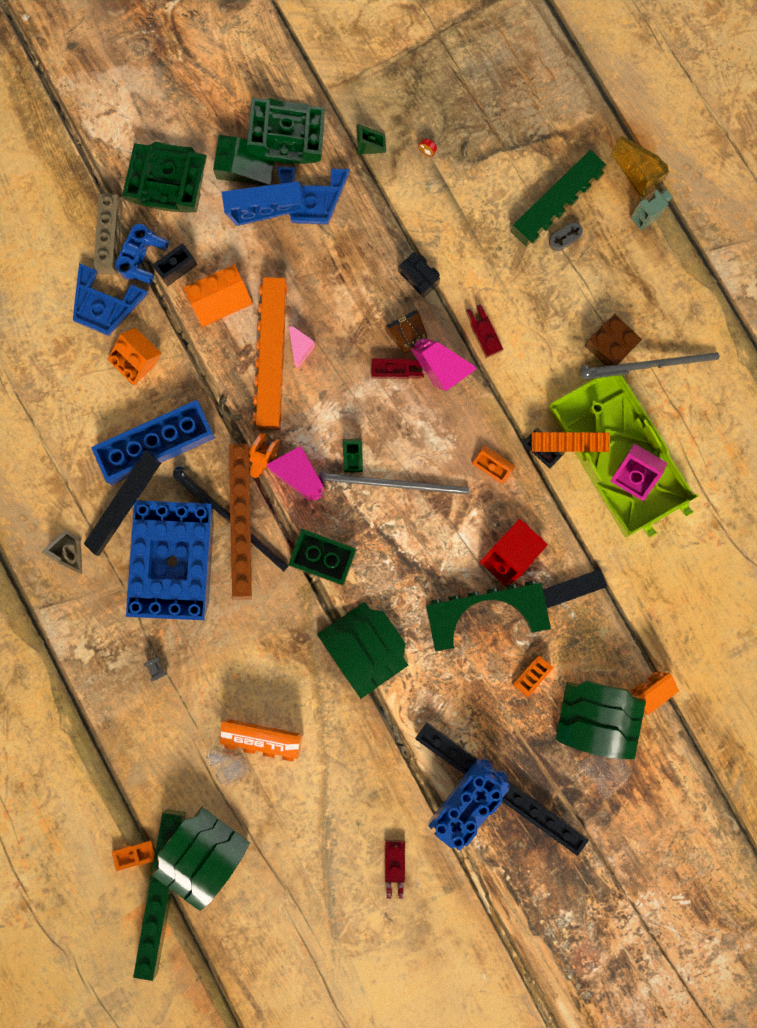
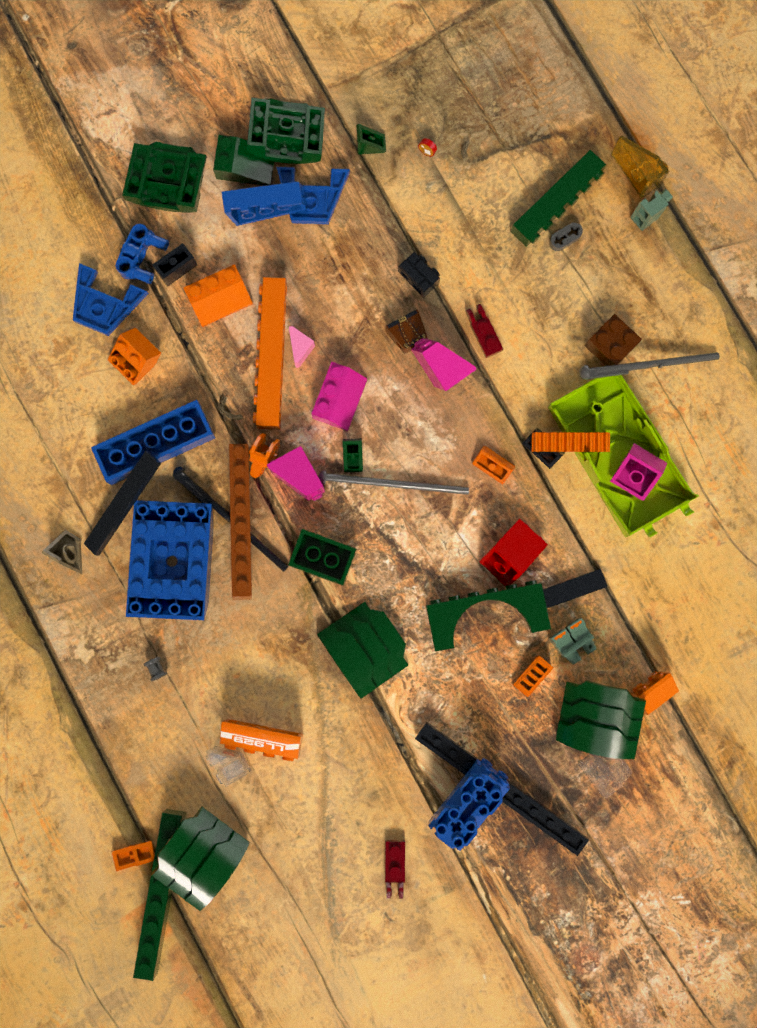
dark tan brick [93,194,123,275] -> none
dark red hinge [371,358,424,379] -> none
none -> dark pink slope [311,361,367,431]
none -> sand green hips [548,618,597,665]

